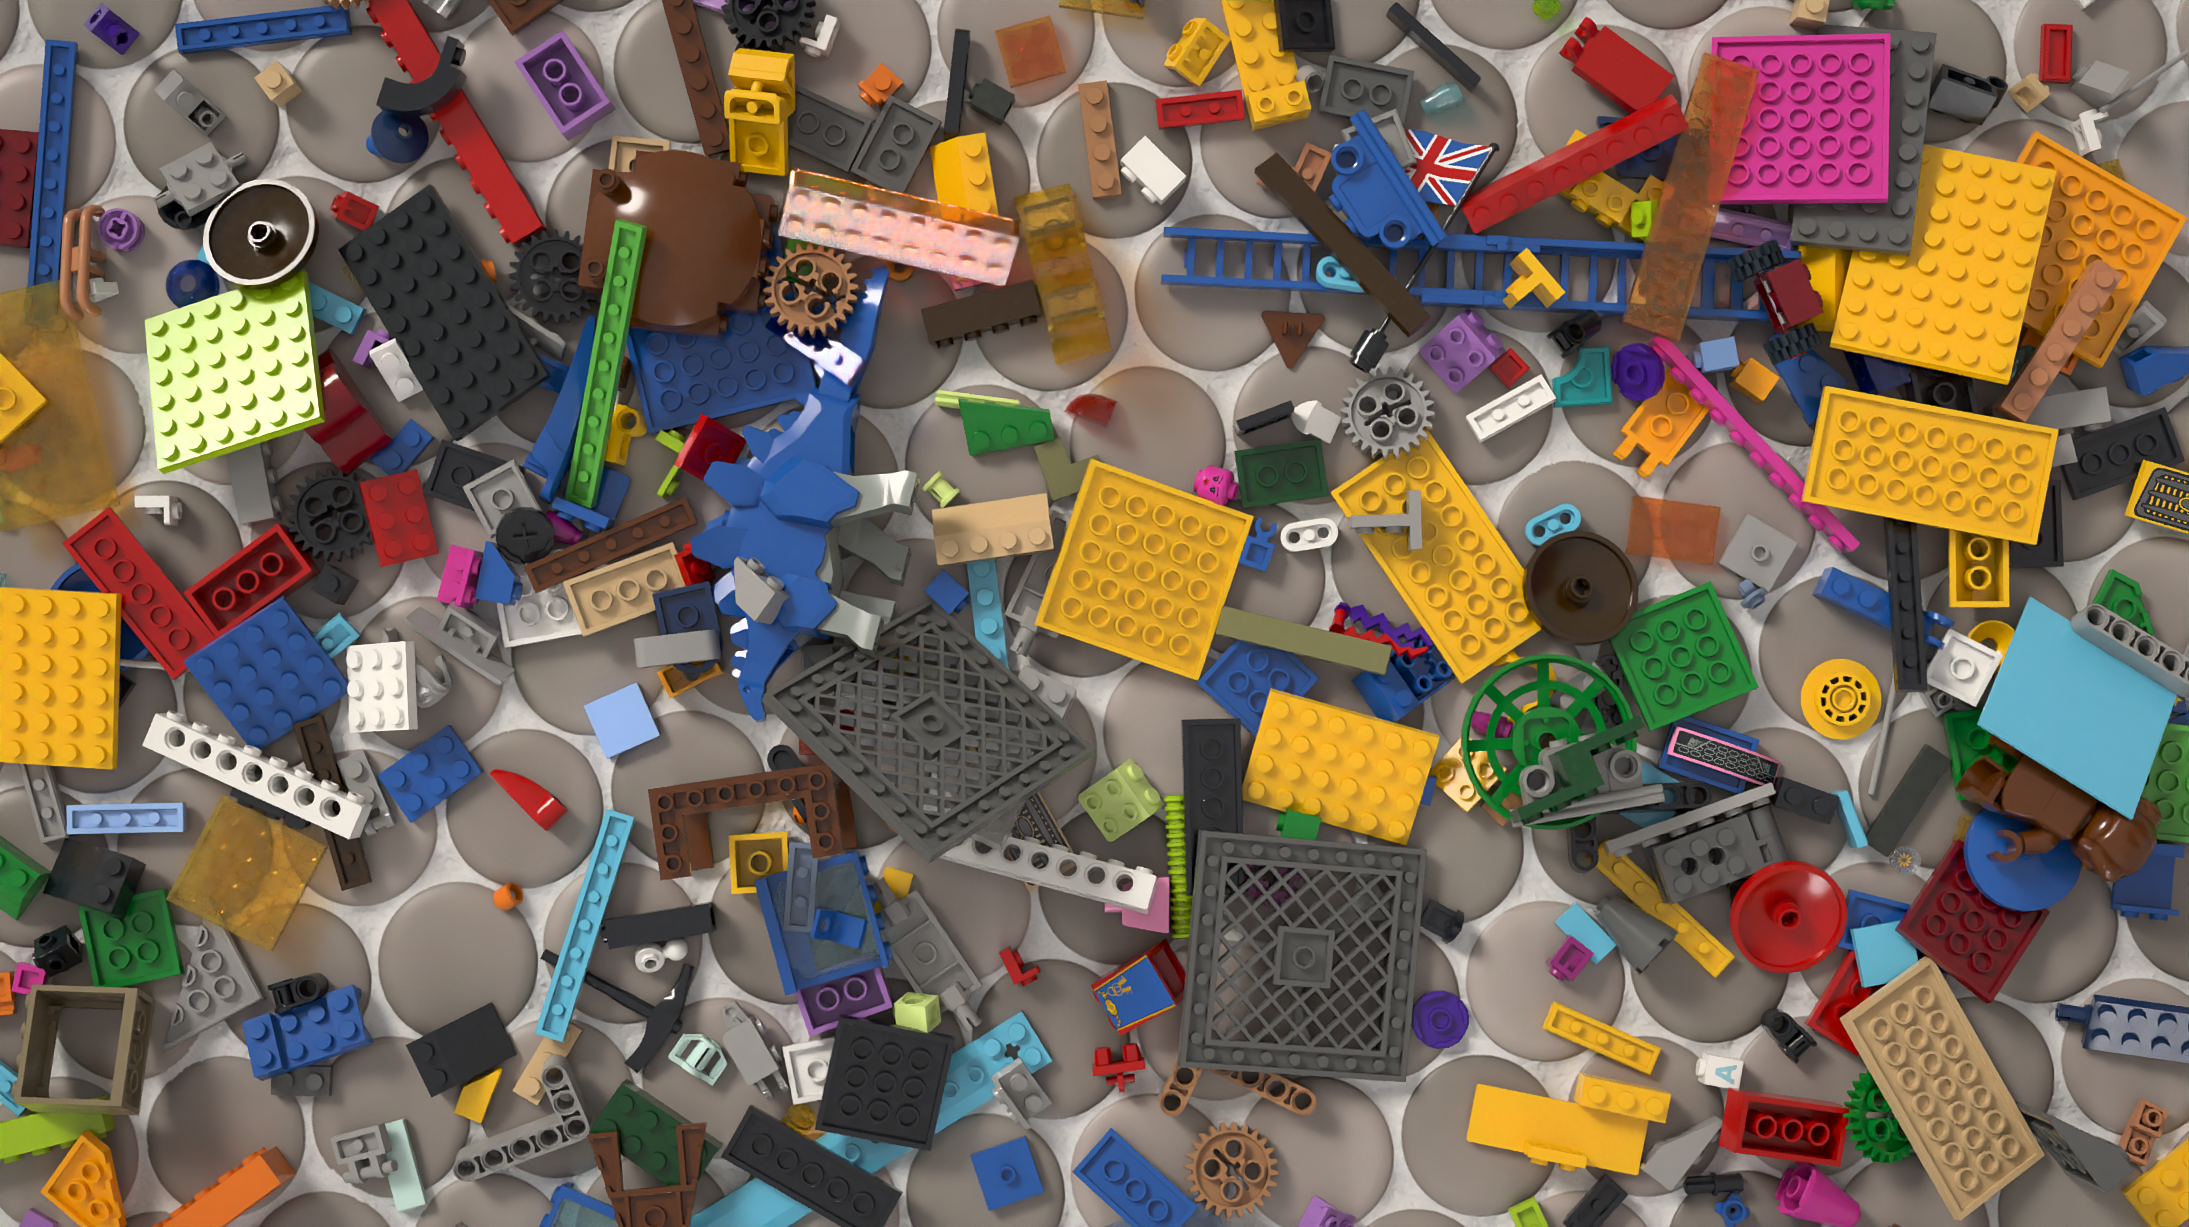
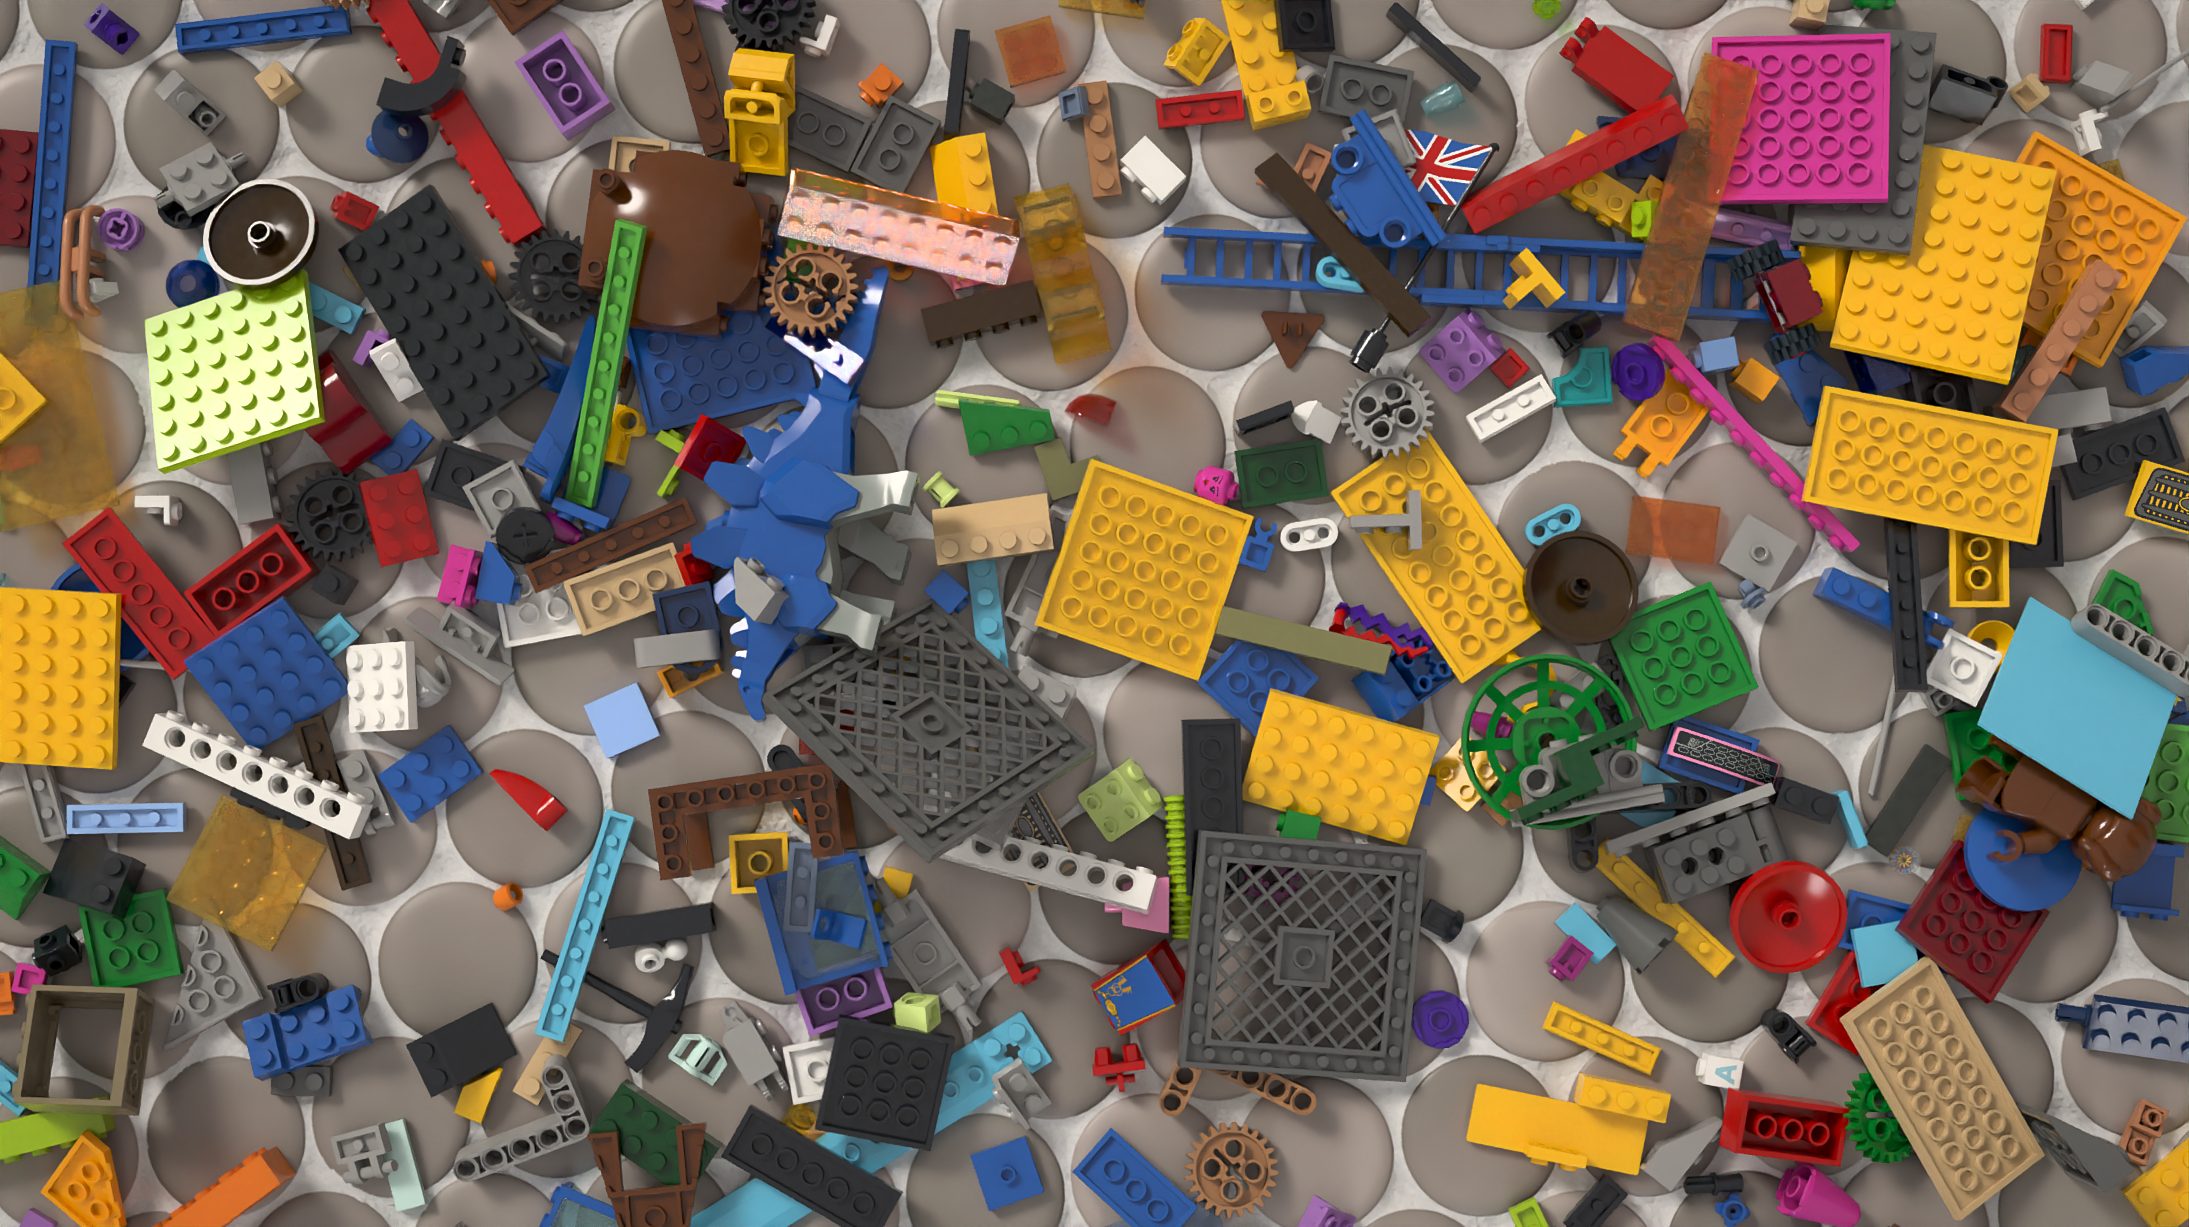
yellow wheel [1801,659,1881,740] -> none
none -> sand blue tile [1058,86,1090,122]

